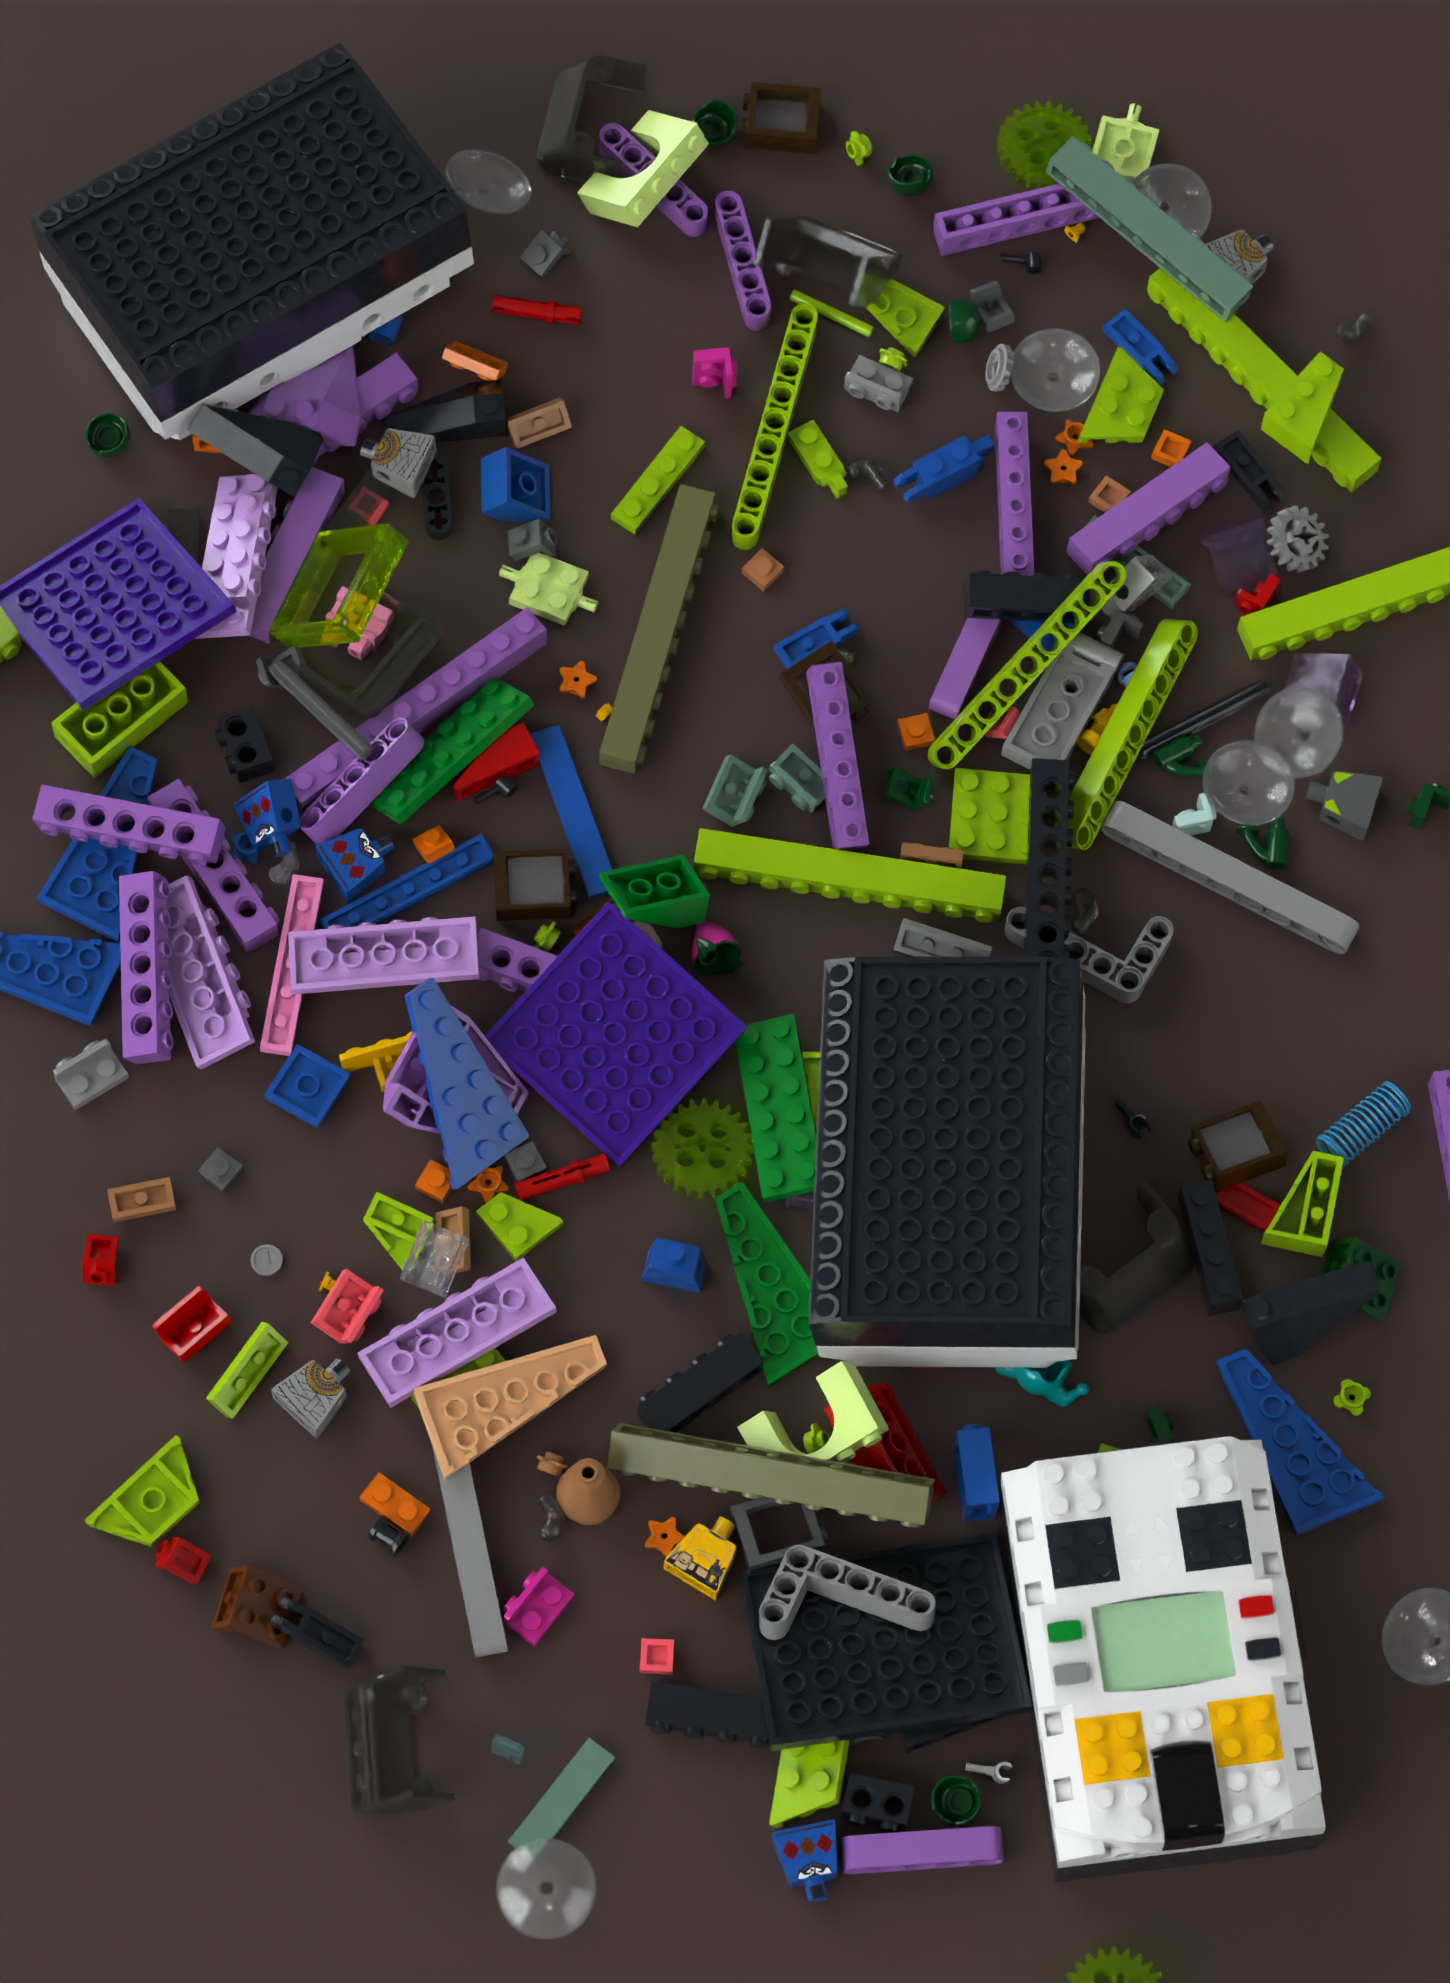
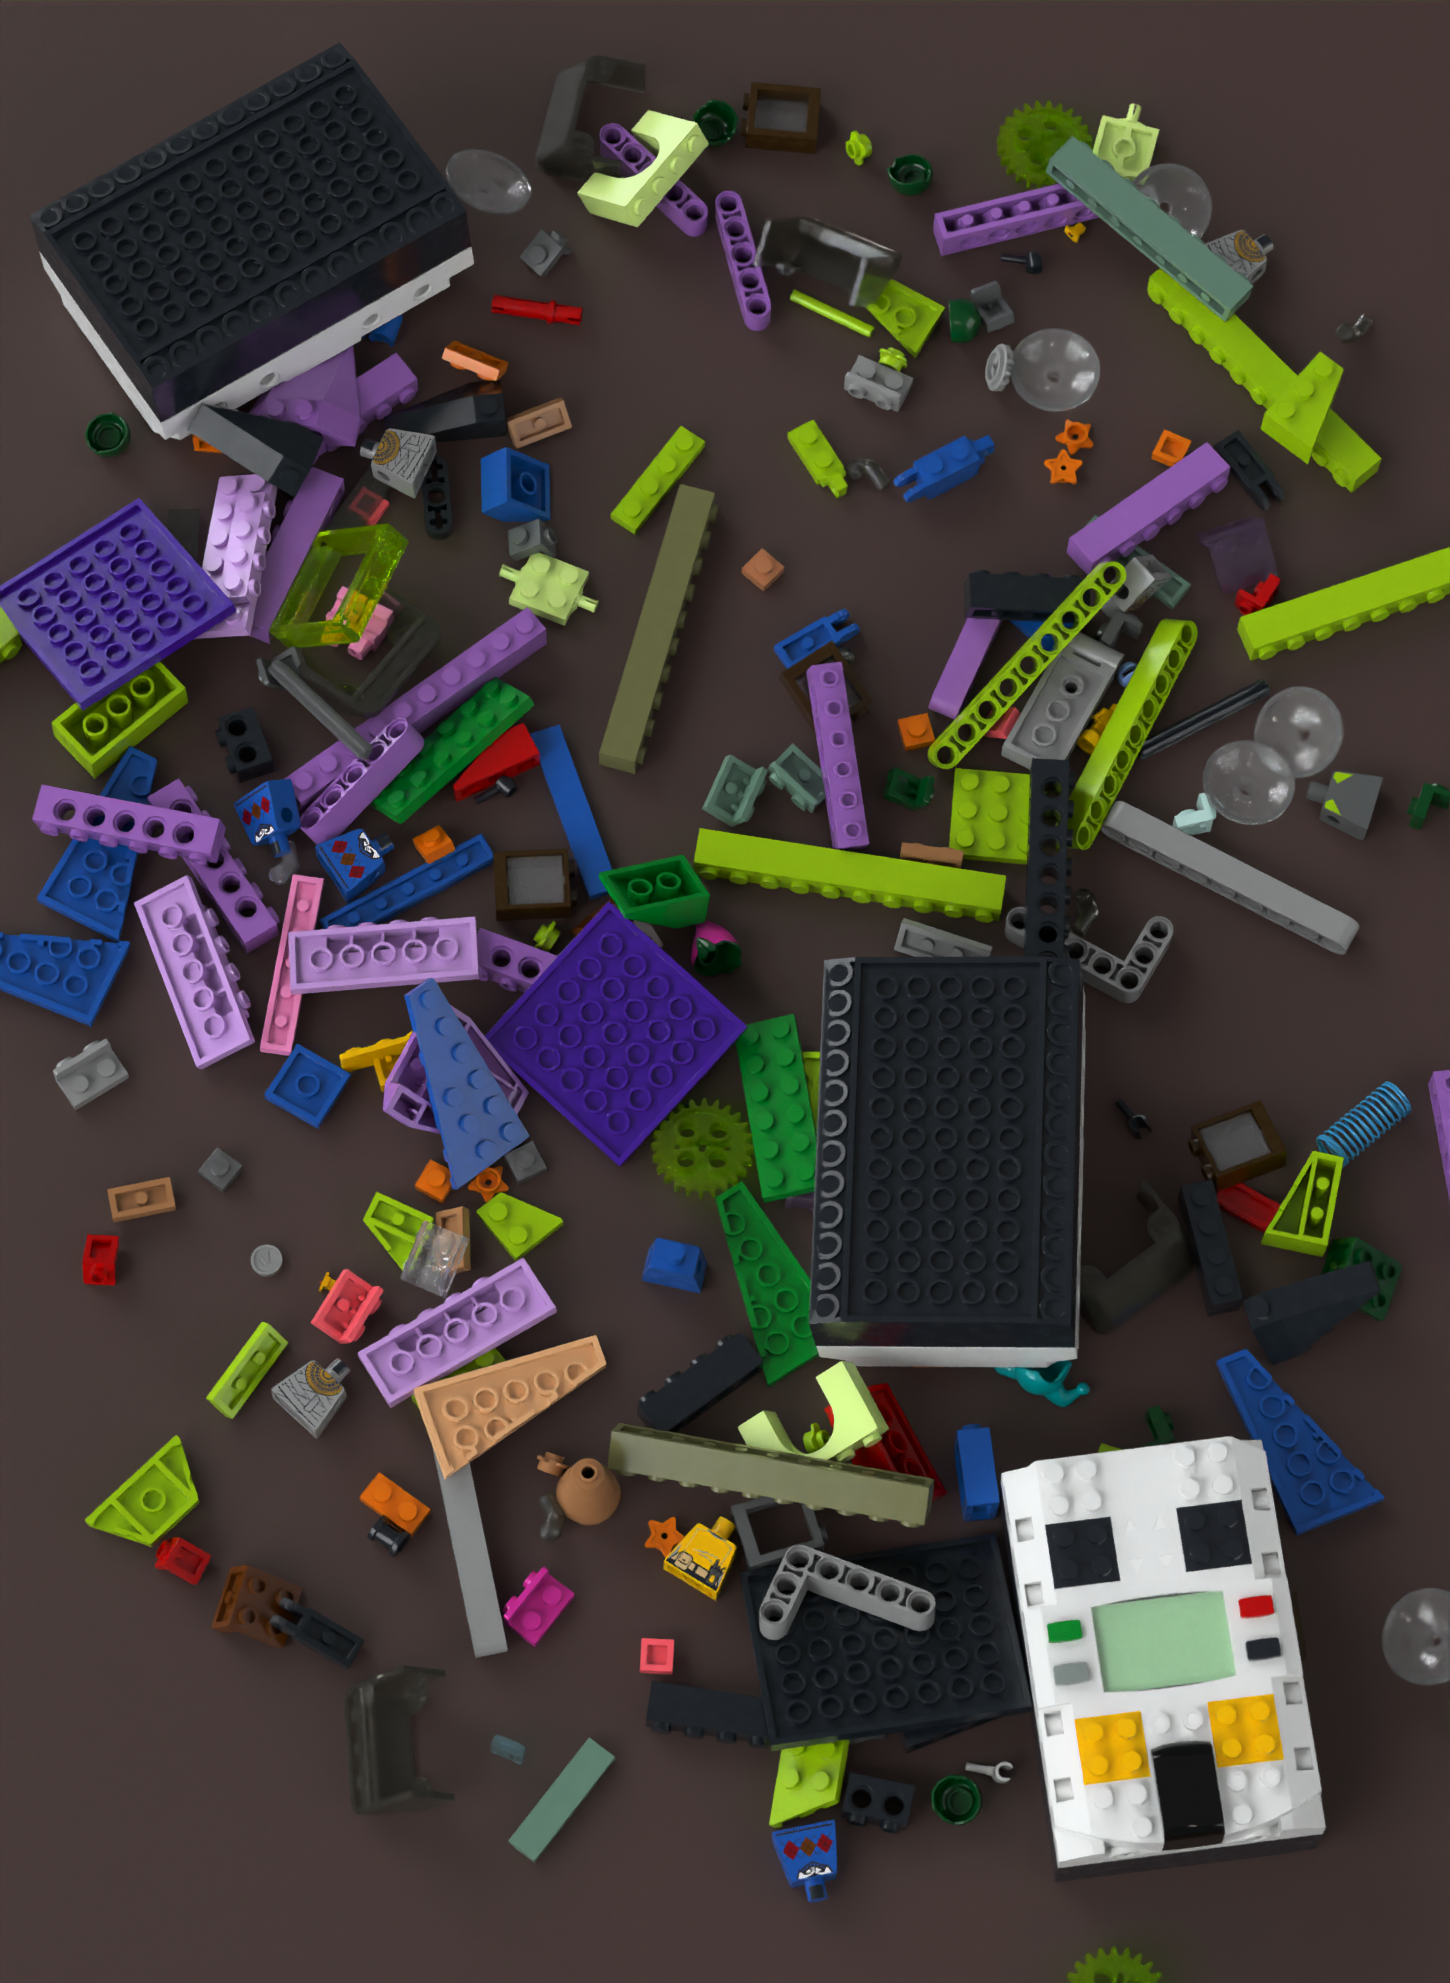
medium lavender brick [119,871,173,1065] -> none
red bracket [152,1285,233,1363] -> none
blue plate [230,831,269,865] -> none
clear dish [496,1838,596,1939] -> none
red pin [514,1153,610,1201] -> none
orange plate [559,661,597,698] -> none
yellow piece [595,703,613,722] -> none
dark pink bracket [692,347,738,399] -> none
lime beam [731,303,818,550] -> none
medium lavender beam [840,1826,1004,1874] -> none
medium lavender brick [995,412,1034,576] -> none
lime wing [1078,347,1164,443] -> none
nougat plate [1088,475,1131,513] -> none
blue hinge [1102,309,1179,385] -> none
dark green plant [1152,734,1215,782] -> none
dark green plant [1235,818,1289,870] -> none
light grey gear [1266,505,1329,573] -> none
clear purple bracket [1280,653,1364,725] -> none
lime plate [1333,1379,1371,1416] -> none

